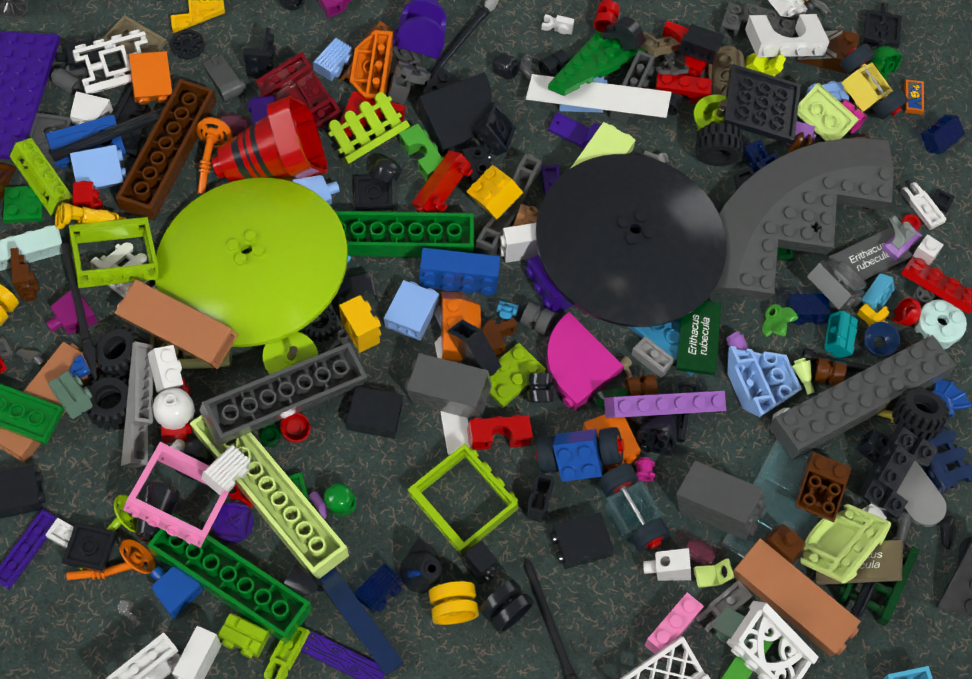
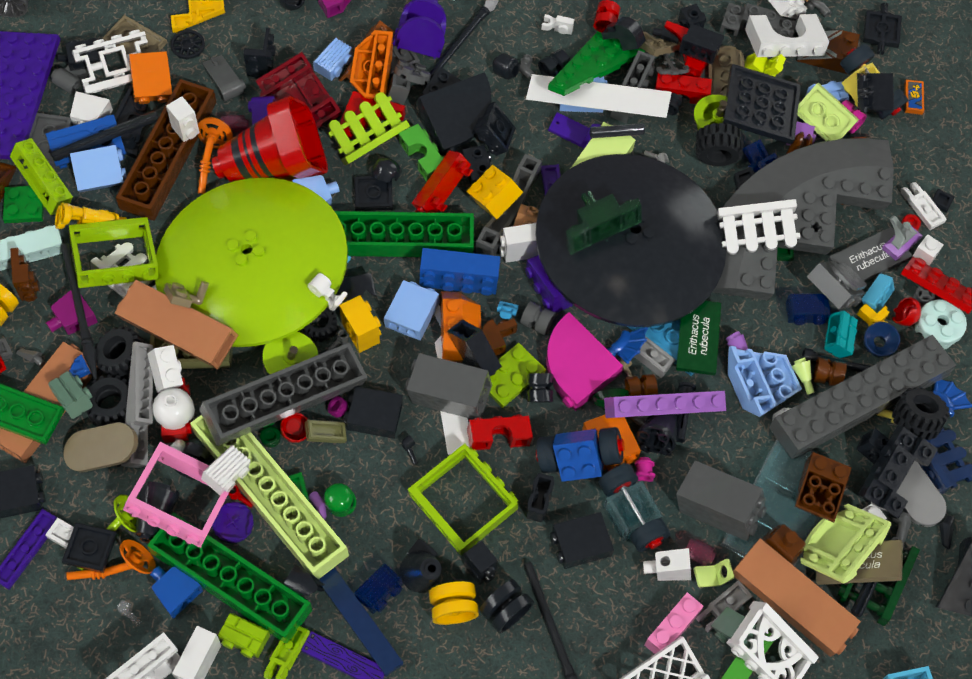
red brick [73,181,103,210] -> none
bright green plate [762,304,798,337] -> none
green cylinder [867,46,902,80] -> none
clear blue brick [921,114,965,154] -> none
none -> dark tan tile [64,422,138,472]
none -> dark tan plate [164,281,209,308]
none -> white brick [166,97,200,142]
none -> olive tile [305,420,347,443]
none -> white leg [308,273,348,311]
none -> magenta tile [327,396,348,418]
none -> black hand [402,435,418,465]
none -> clear green brick [566,191,642,255]
none -> black axle [589,124,645,138]
none -> blue arm [607,327,648,364]
none -> black bar [653,26,679,44]
none -> black brick [678,4,706,29]
none -> white fence [717,199,800,255]
none -> black hinge [857,73,894,112]

